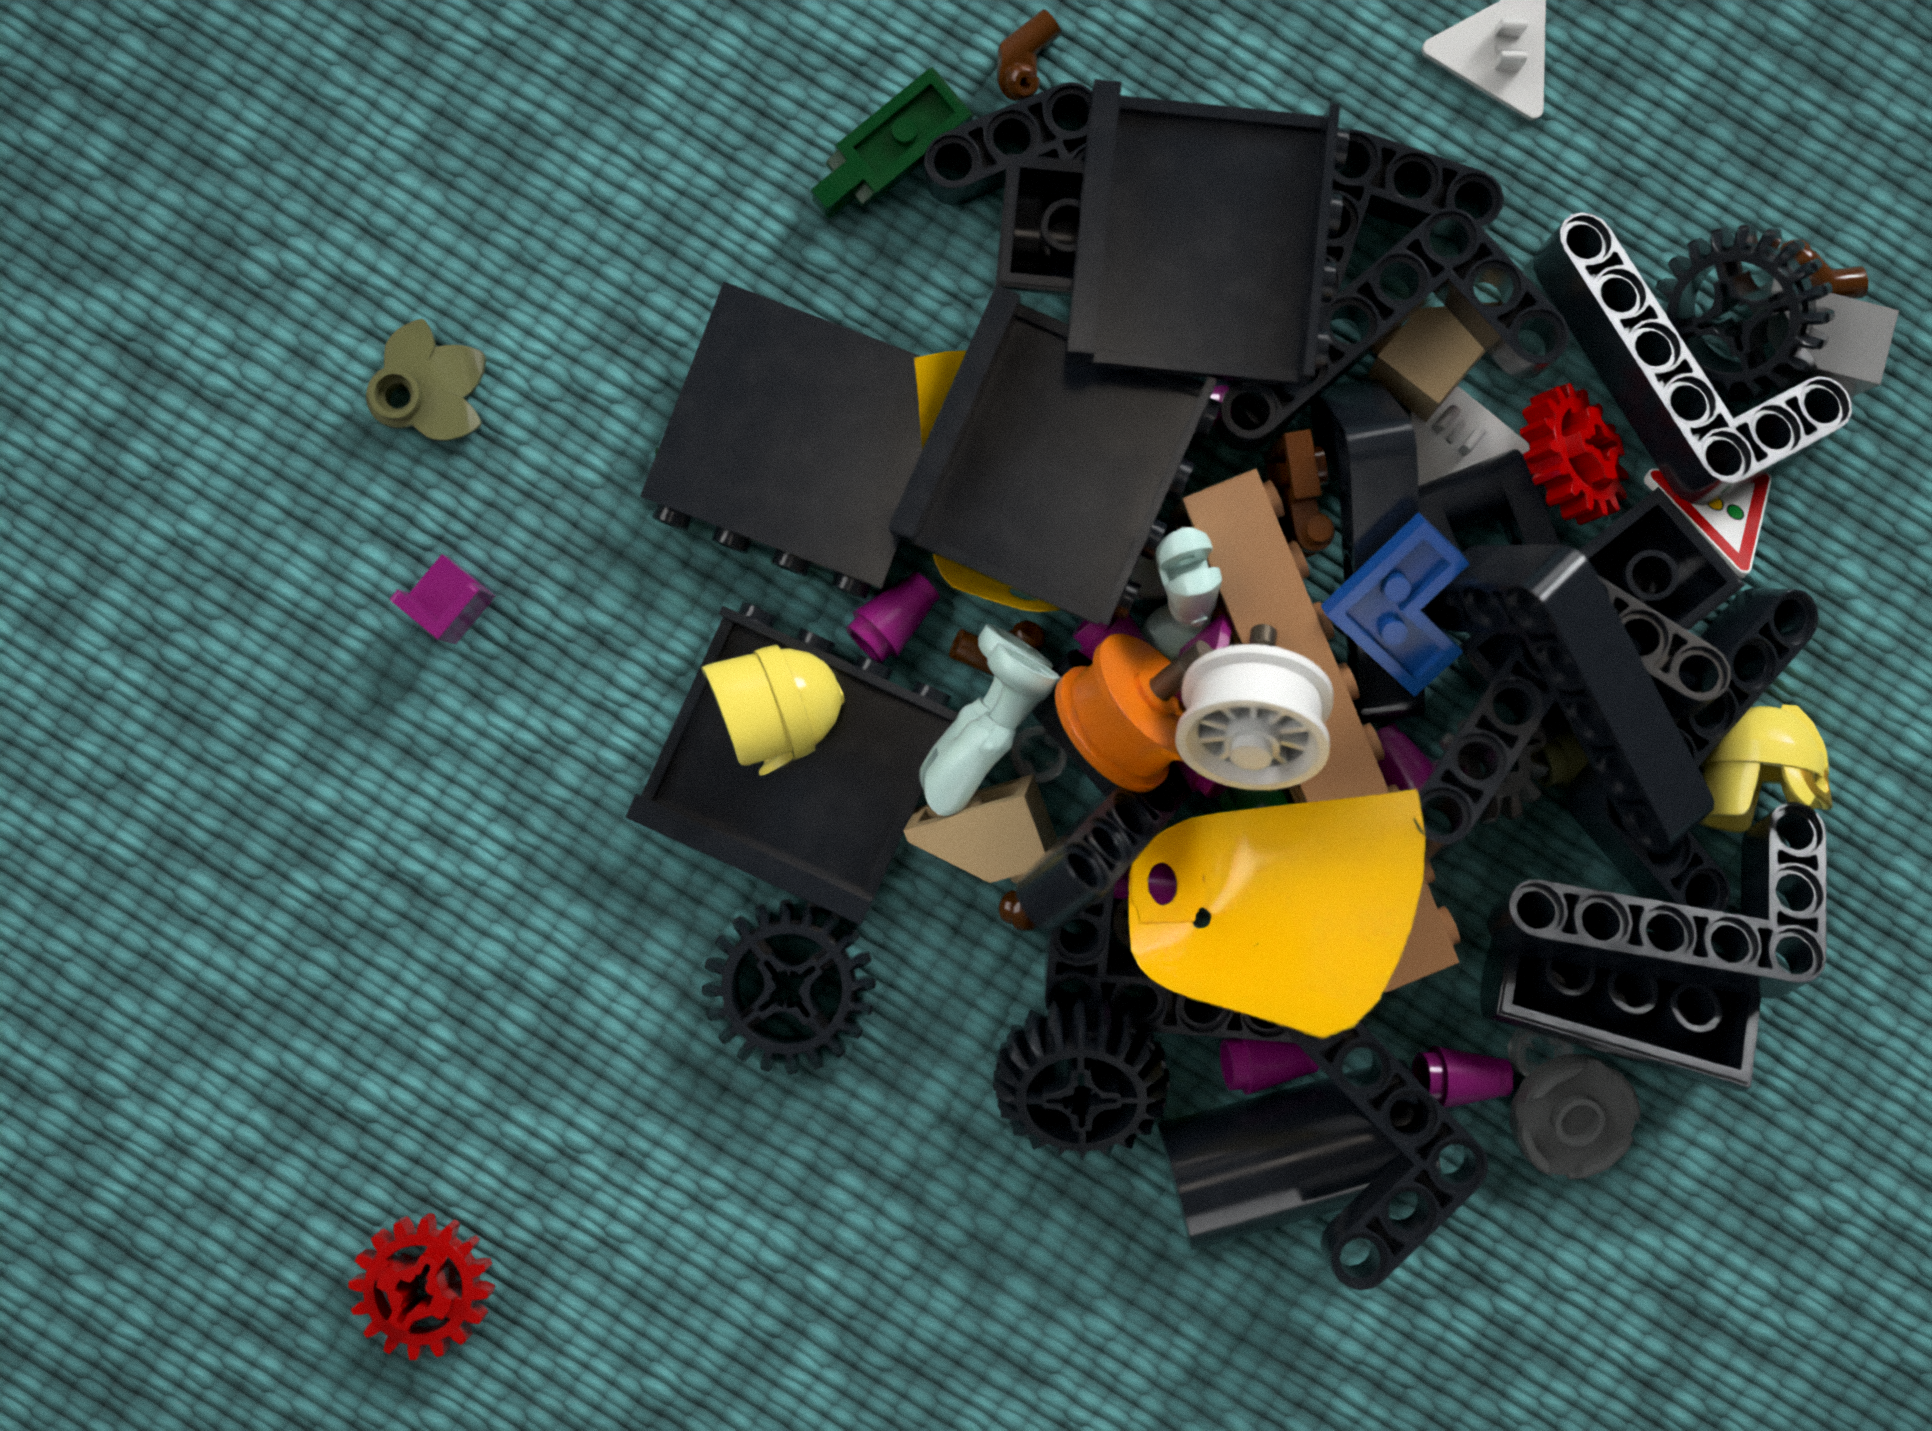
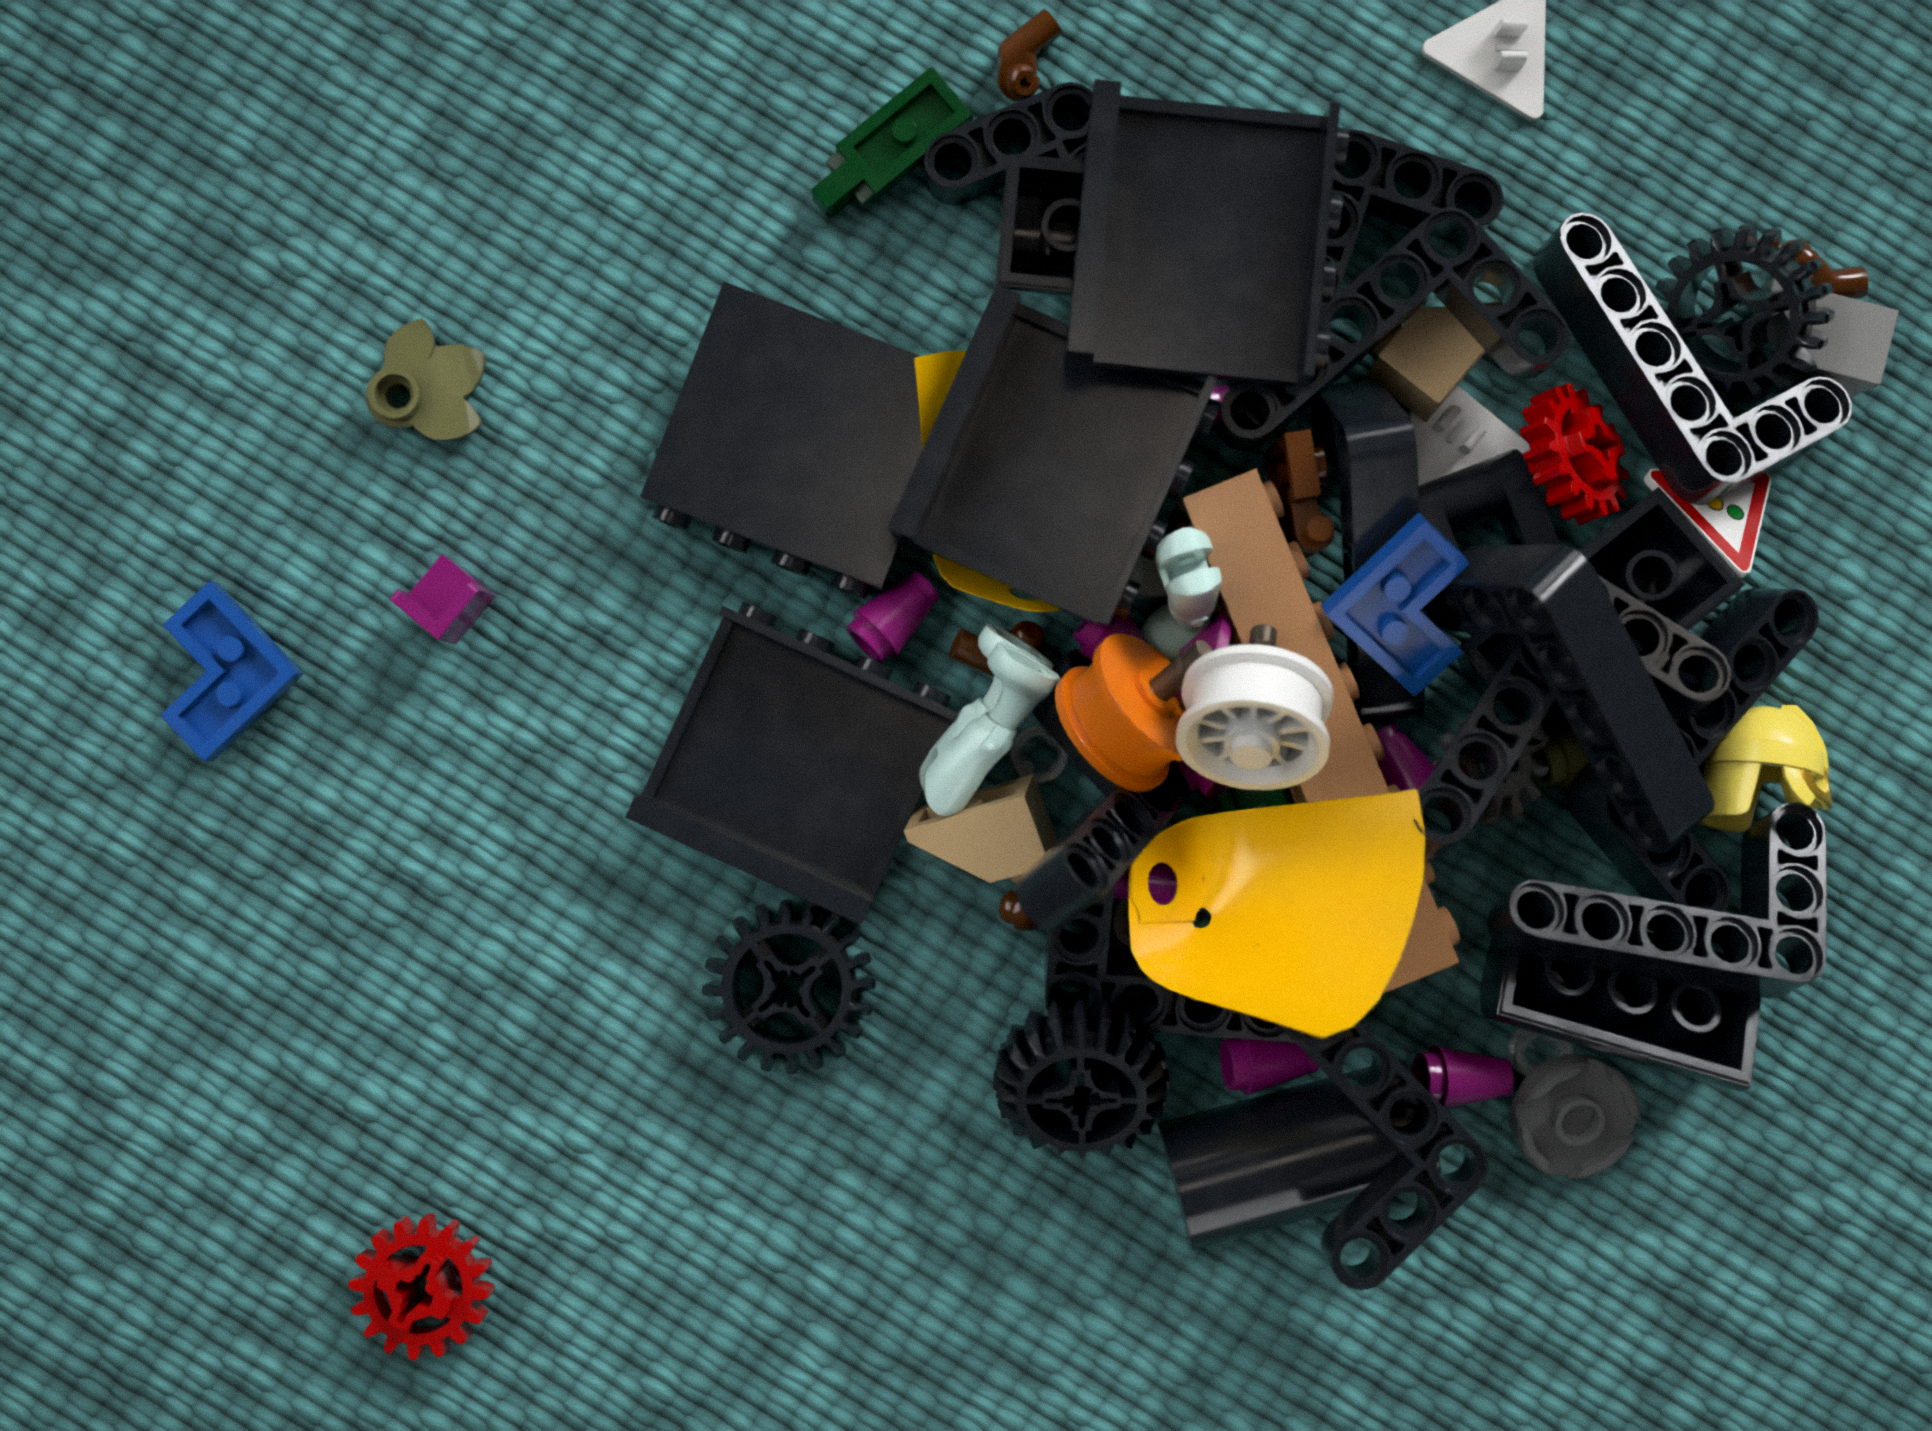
light yellow helmet [702,645,845,776] -> none
none -> blue plate [160,581,304,762]

